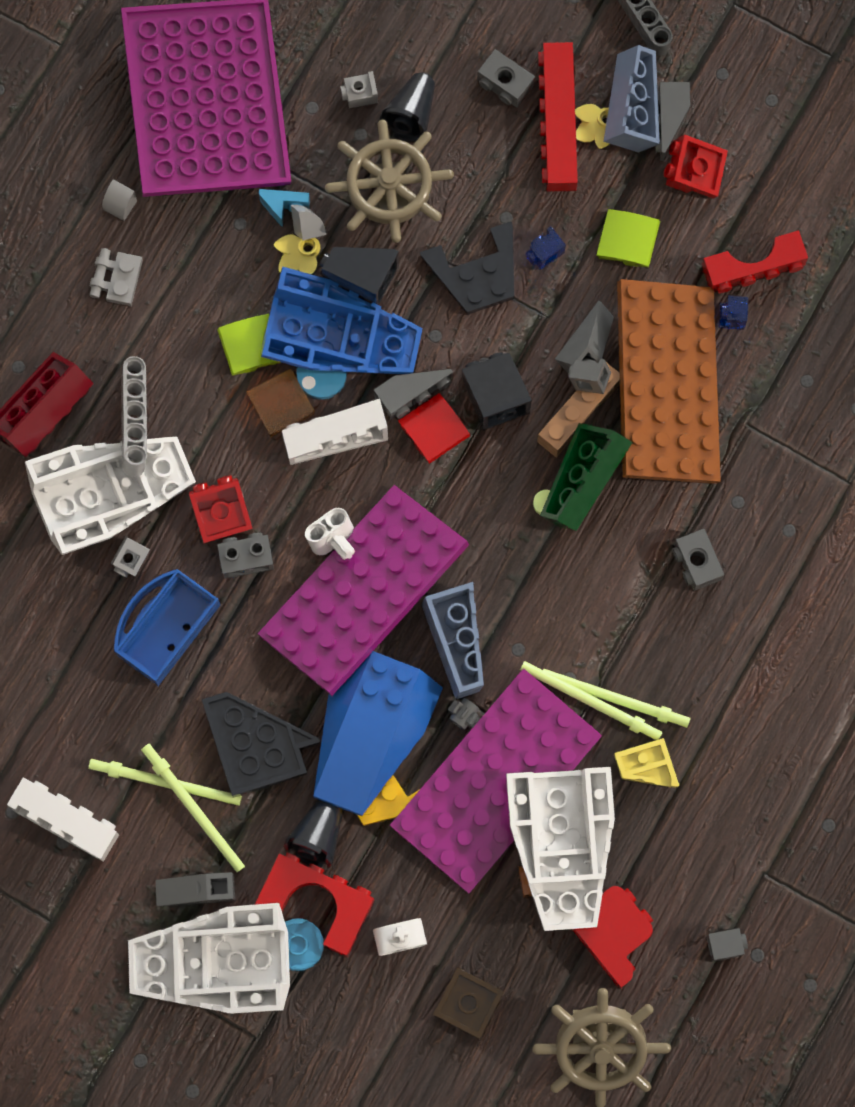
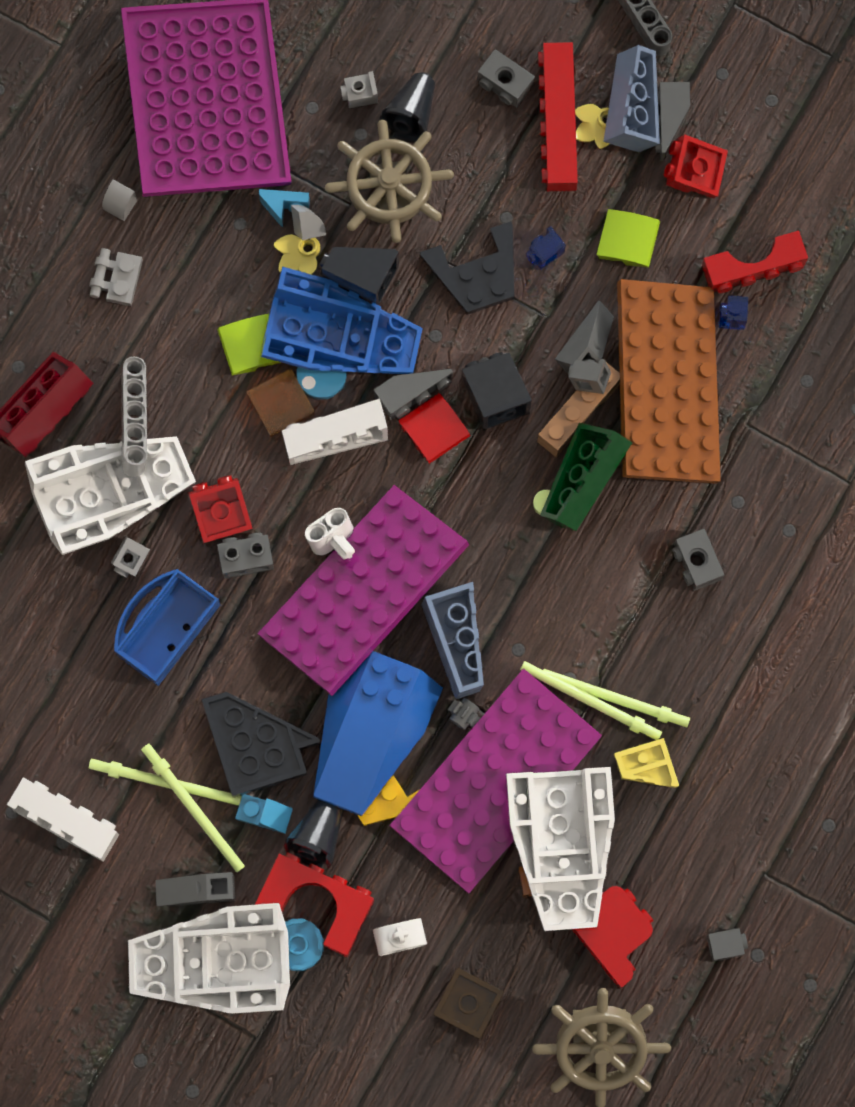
none -> dark azure slope [235,794,293,834]

